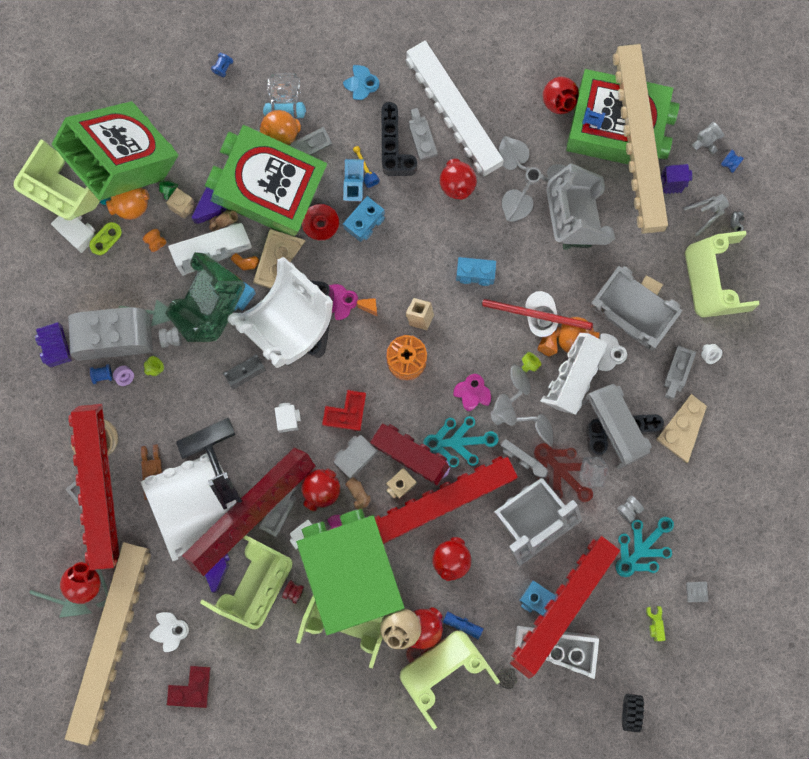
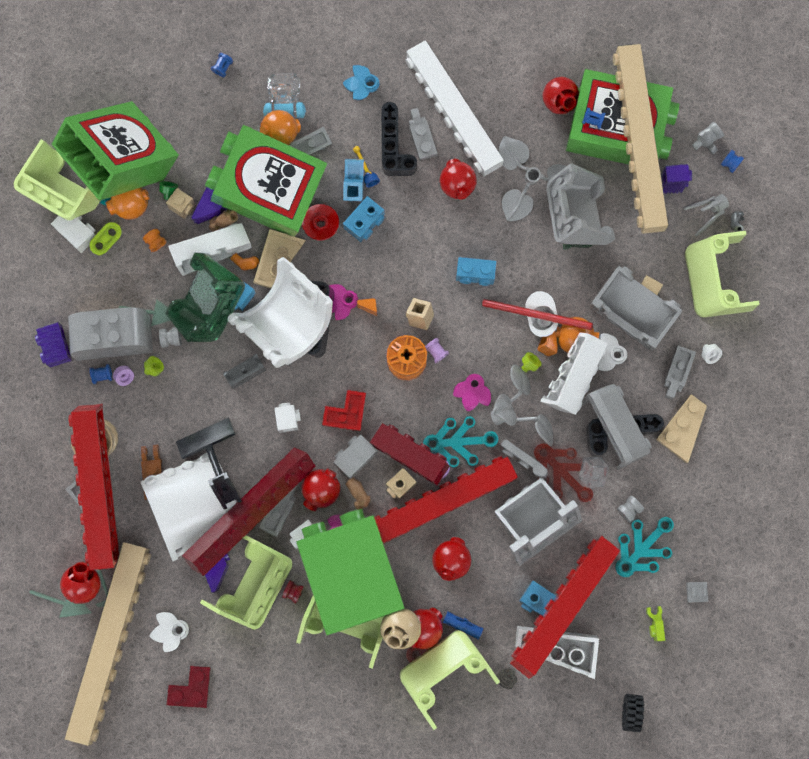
none -> lavender bush [425,338,449,363]

